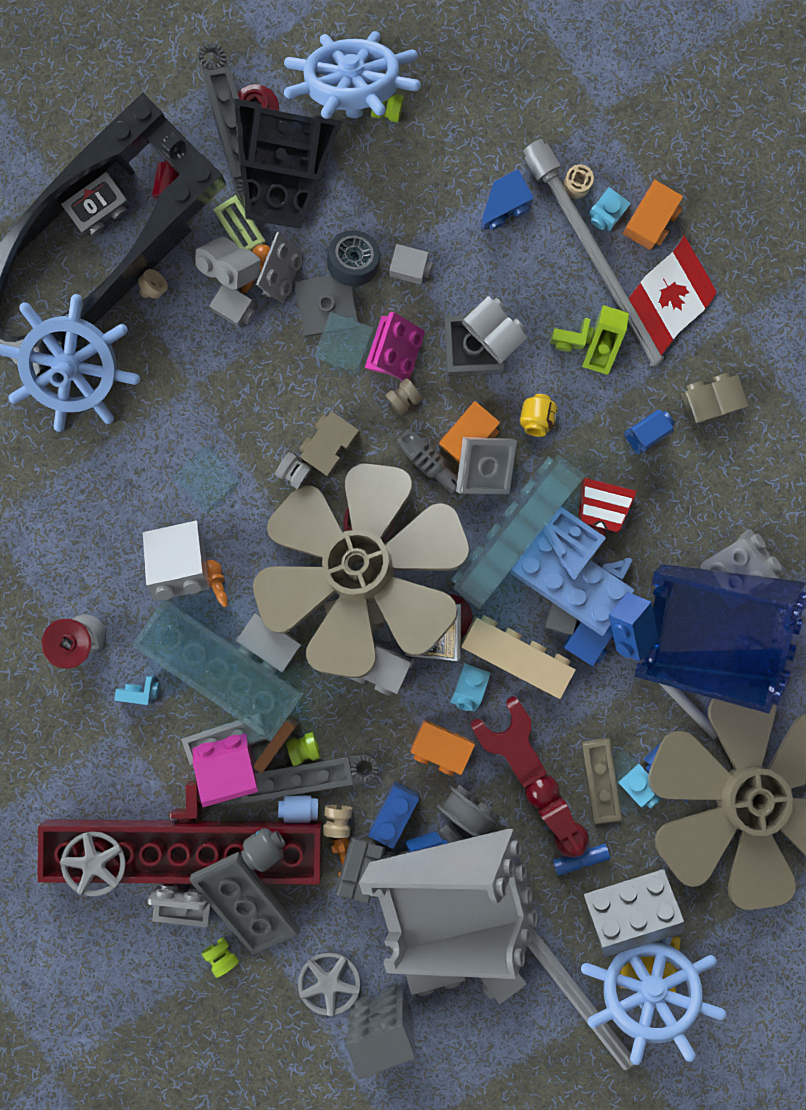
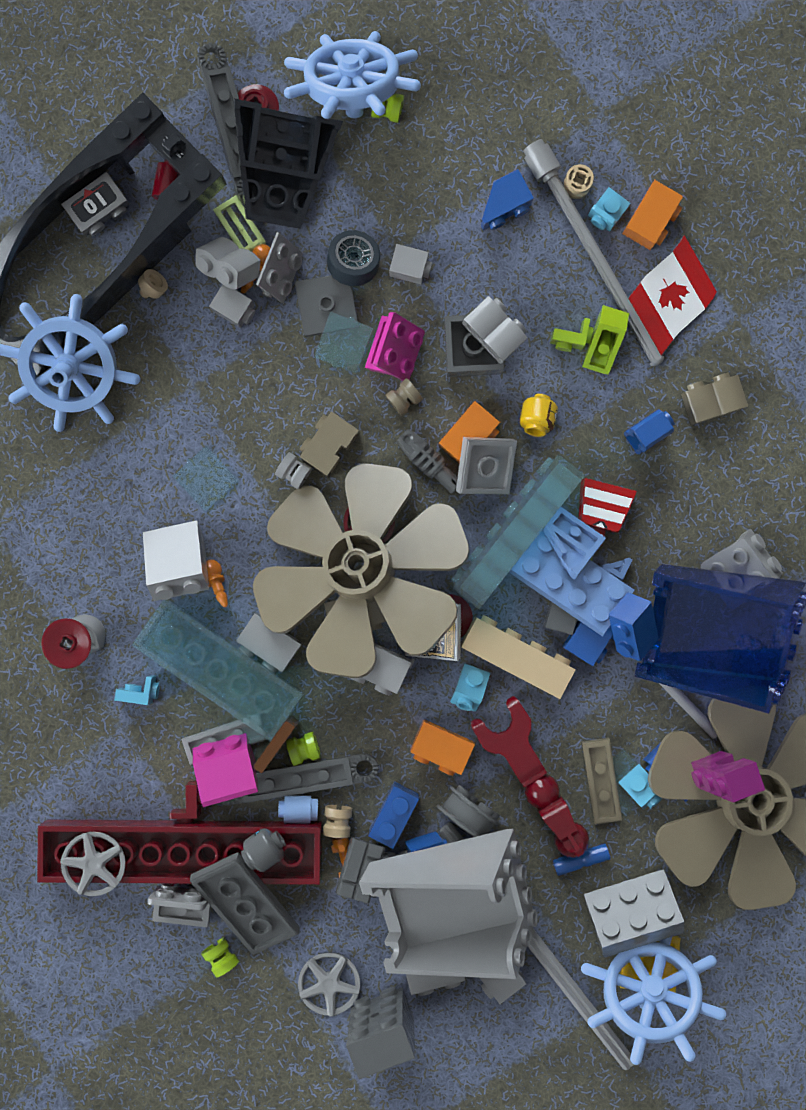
none -> magenta arch [691,751,765,803]

